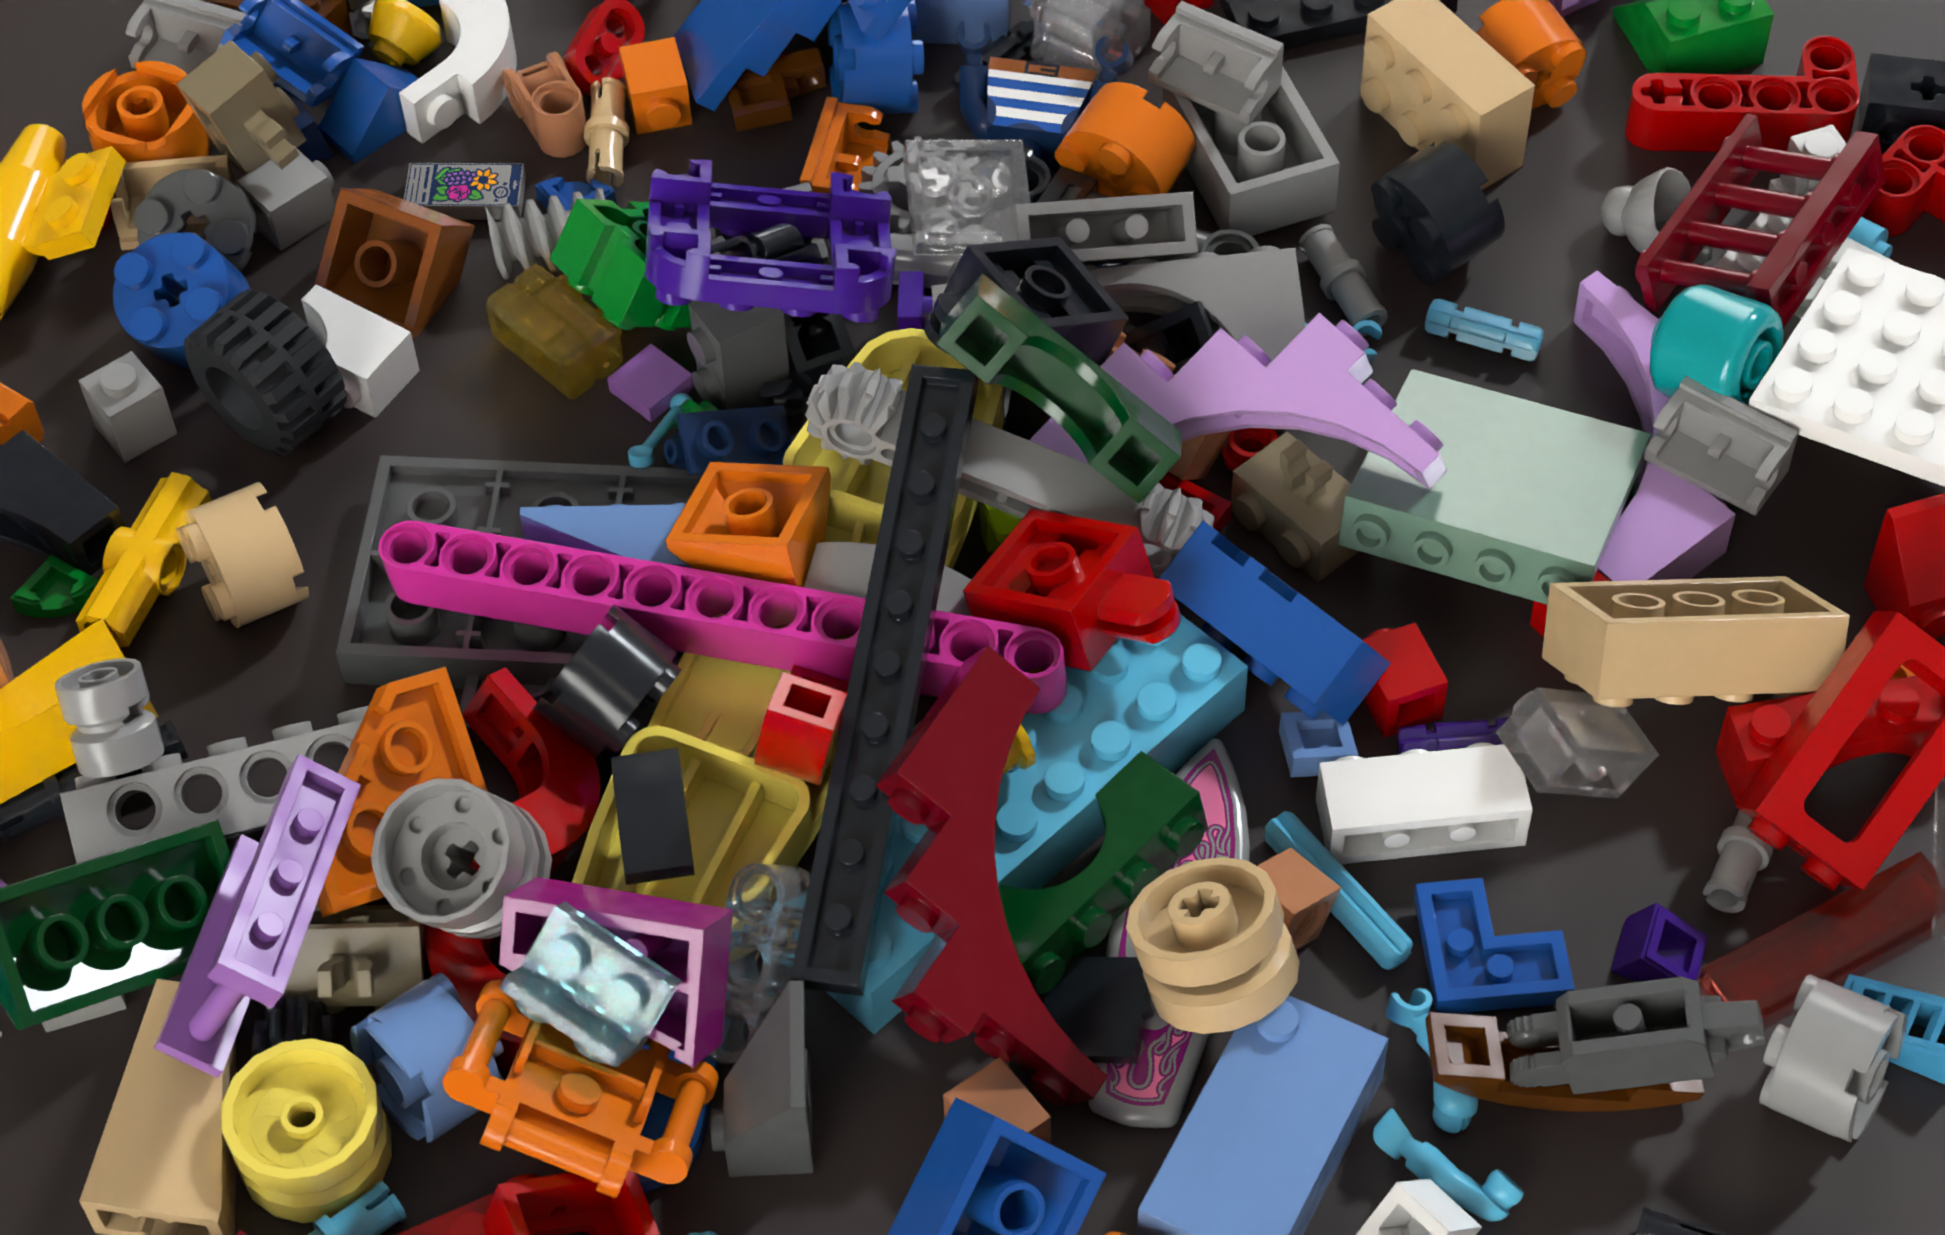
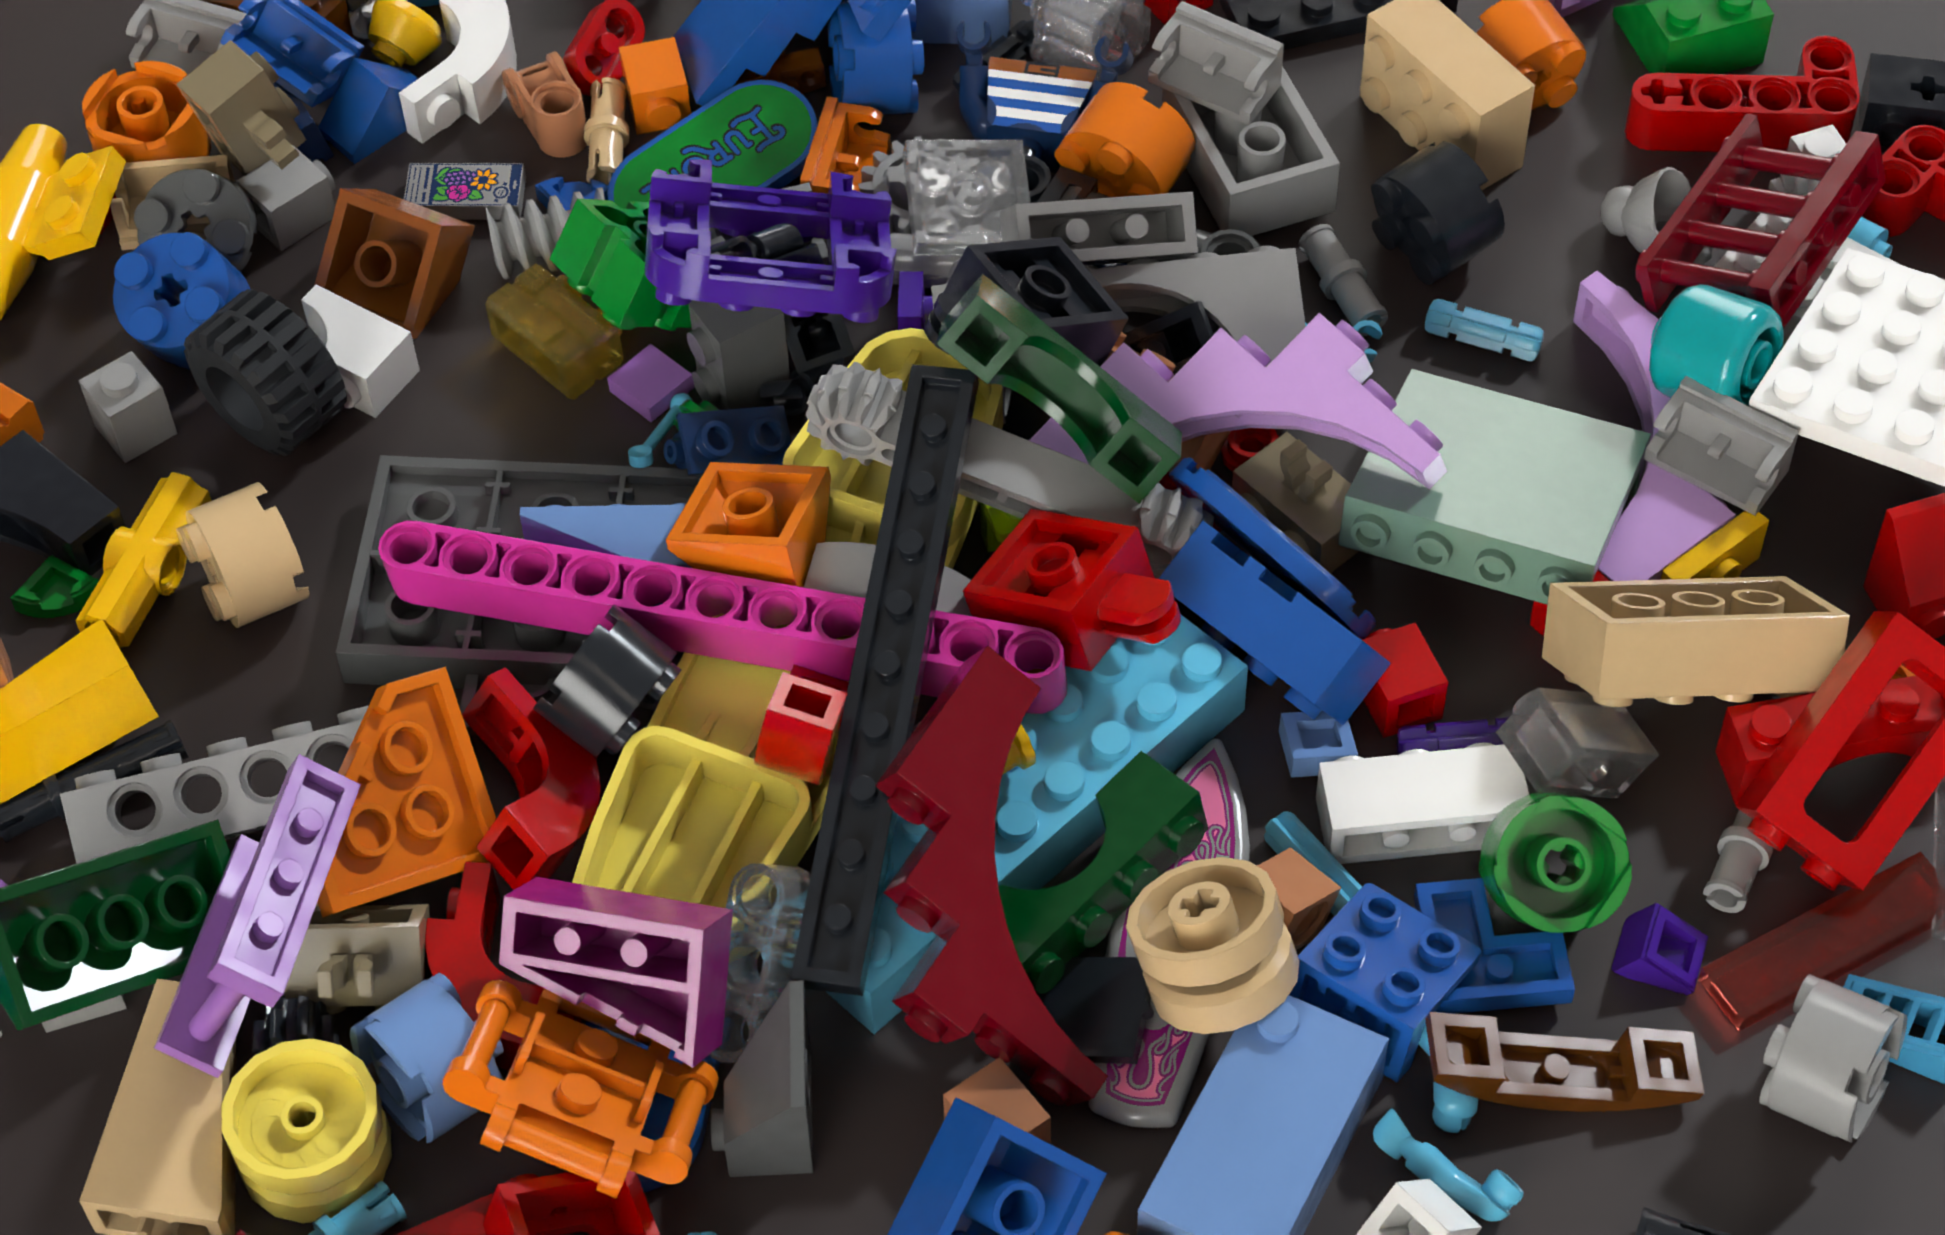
light grey wheel [54,658,164,778] -> none
light grey wheel [371,778,552,940] -> none
clear light blue bracket [500,901,681,1067] -> none
black slope [611,748,695,885] -> none
dark grey hinge [1507,977,1765,1095] -> none
none -> green tile [608,80,817,209]
none -> blue tile [1169,457,1376,640]
none -> blue bracket [1289,883,1482,1083]
none -> green brick [1479,793,1632,933]
none -> yellow plate [1660,511,1769,580]

